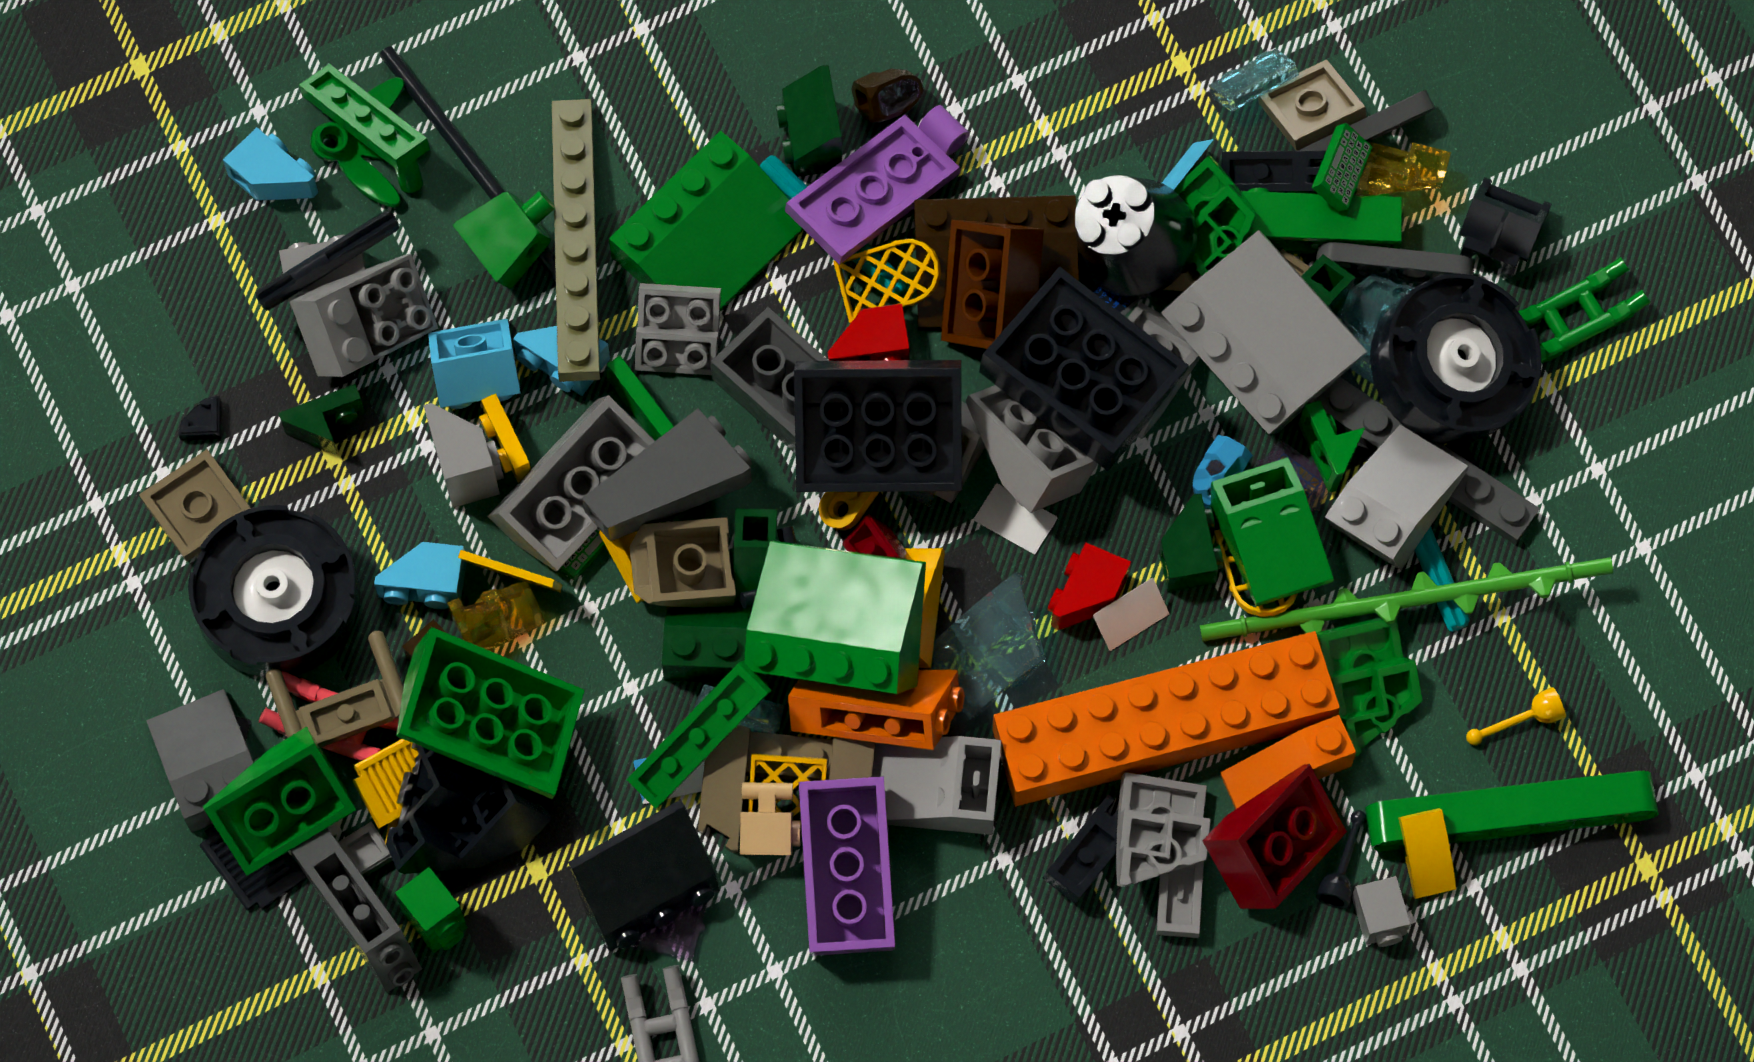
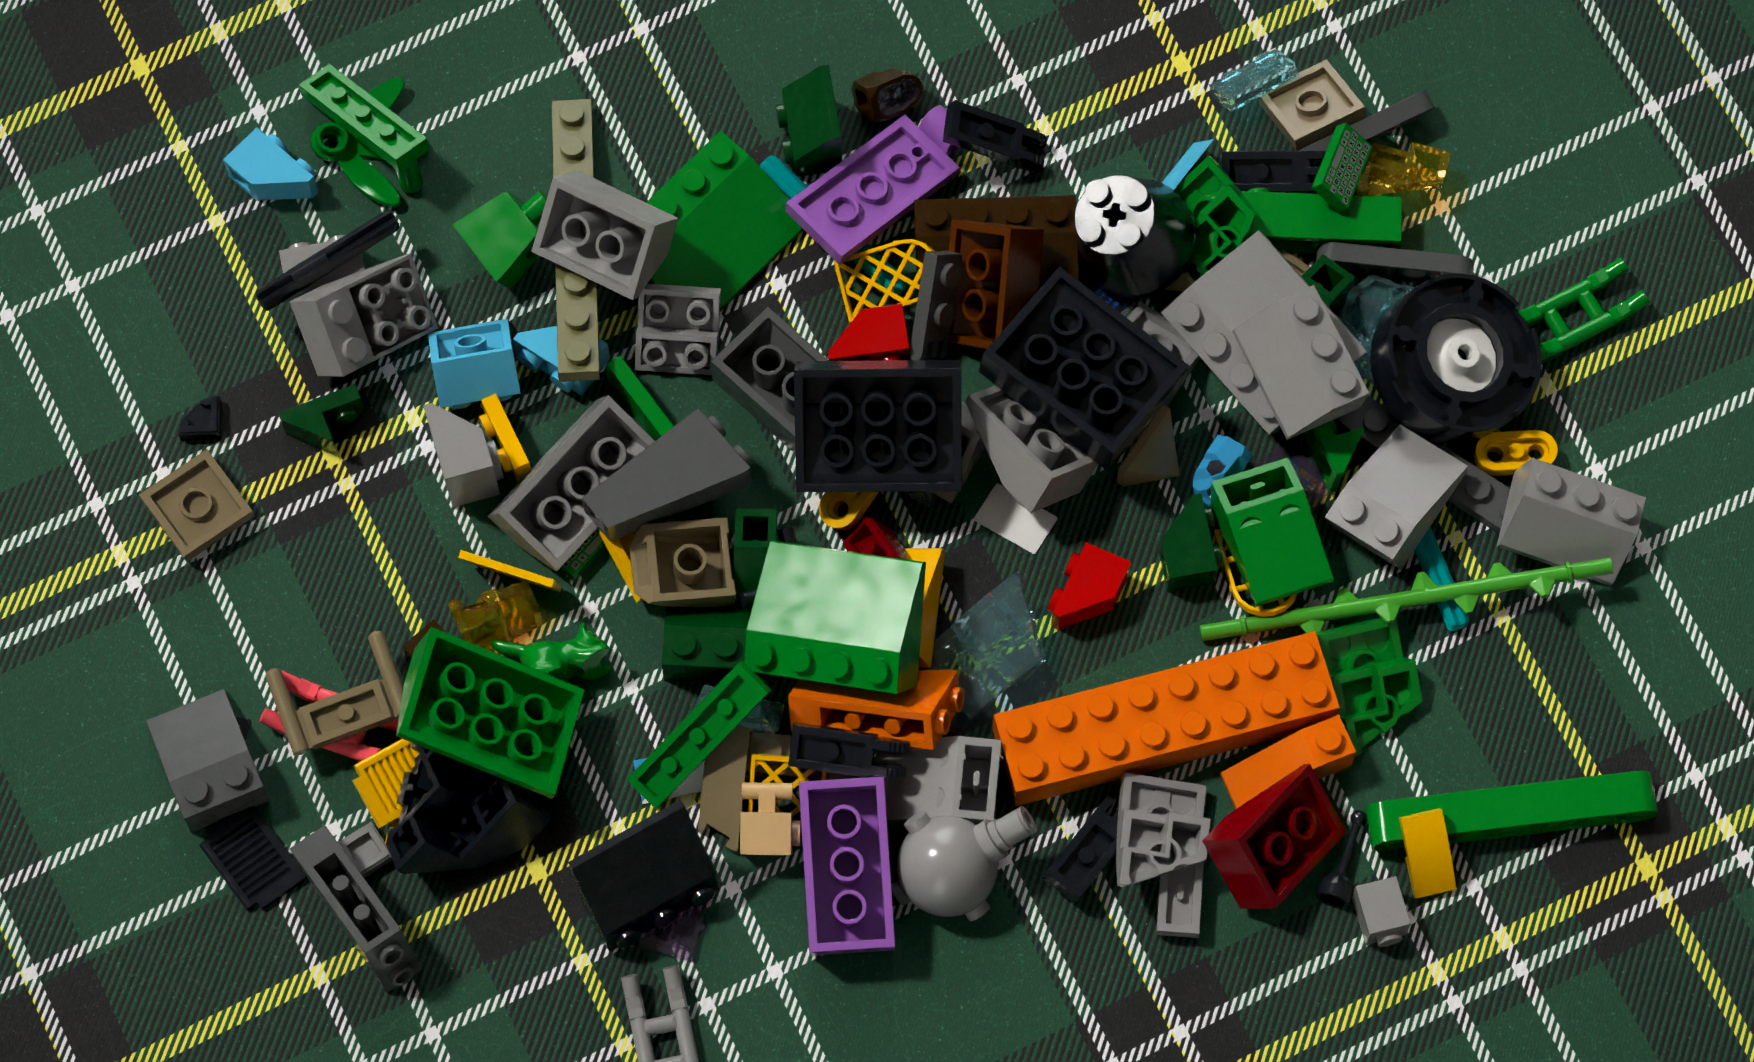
black piece [188,505,360,677] -> none
green slope [203,727,356,876] -> none
medium azure slope [374,542,467,609] -> none
black piece [379,46,556,283] -> none
green brick [395,867,468,953] -> none
white sticker [1093,578,1169,651] -> none
black piece [1459,177,1552,279] -> none
yellow hinge [1466,687,1566,745] -> none
none -> green animal [490,622,611,683]
none -> light grey slope [531,170,679,300]
none -> black hinge [788,722,910,779]
none -> light grey piece [891,806,1037,921]
none -> dark grey hinge [909,251,963,360]
none -> black hinge [943,100,1047,172]
none -> dark tan slope [1117,405,1180,487]
none -> light grey slope [1232,285,1370,440]
none -> yellow plate [1474,430,1558,476]
none -> light grey slope [1497,458,1646,586]

